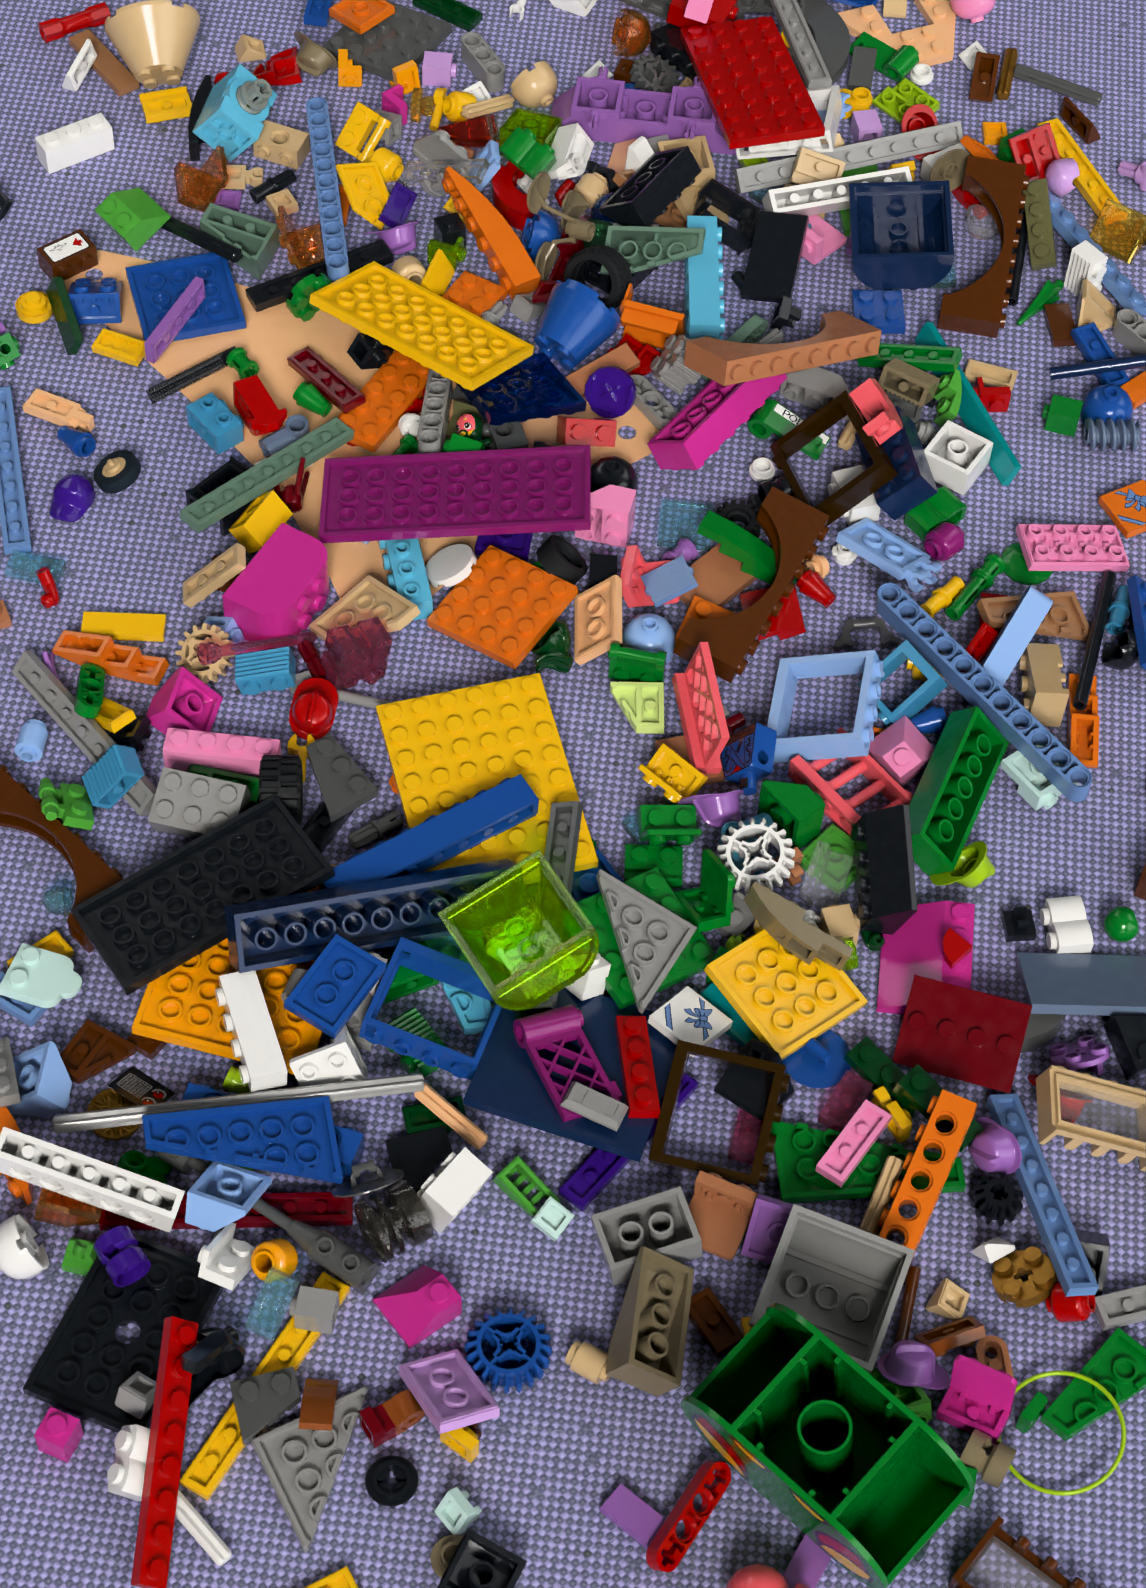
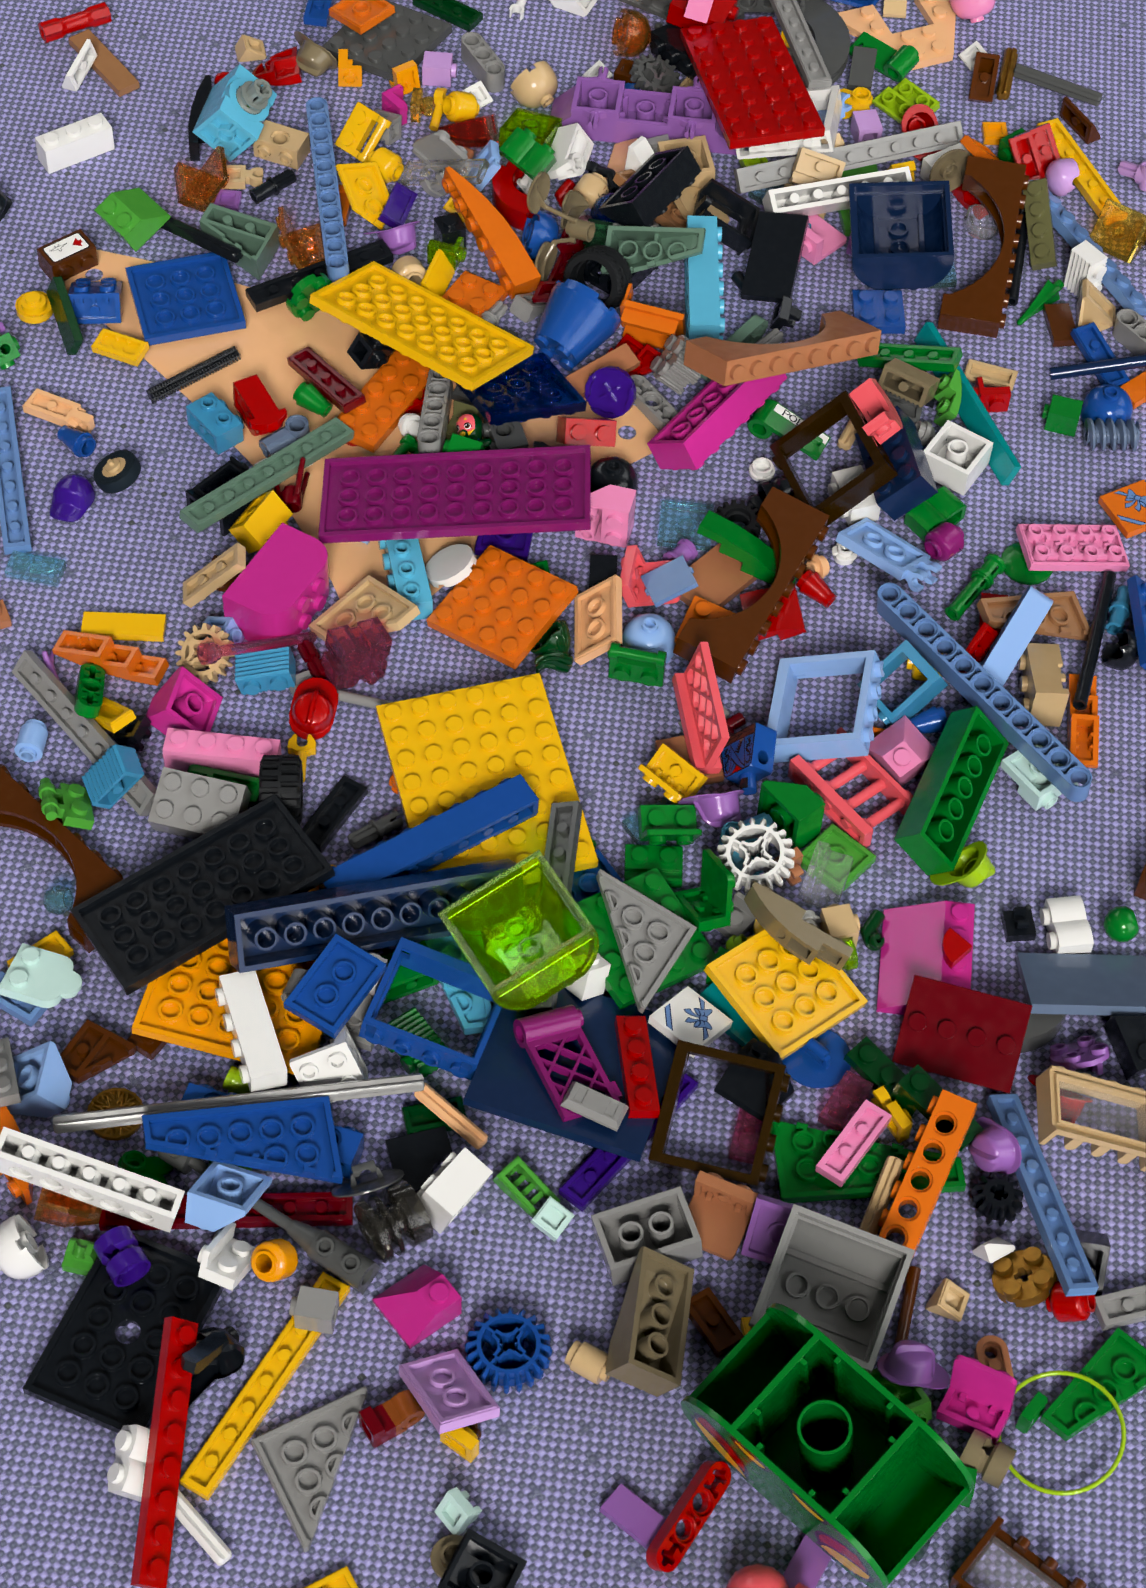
dark pink brick [34,1406,84,1463] -> none
red arm [36,567,60,609] -> none
tan cone [104,0,201,89] -> none
black sticker [108,1067,175,1106] -> none
light grey slope [115,1371,156,1420] -> none
yellow plate [139,86,192,124] -> none
medium lavender tile [144,276,206,364] -> none
green bush [226,347,259,380] -> none
dark grey wing [229,1366,301,1445] -> none
clear light blue plate [244,1267,301,1341] -> none
tan plate [265,188,299,219] -> none
dark orange slope [299,1378,339,1431] -> none
dark grey wing [306,733,378,823] -> none
black gear [365,1456,418,1509] -> none
tan axle [461,94,515,120] -> none
black tyre [536,535,588,585] -> none
yellowish green wing [610,682,664,734] -> none
light grey slope [780,367,850,421] -> none
flat silver helmet [833,617,901,651] -> none
black slope [851,804,918,935] -> none
white plate [910,64,934,86] -> none
dark orange plate [913,1316,986,1357] -> none
yellow pin [920,576,965,618] -> none

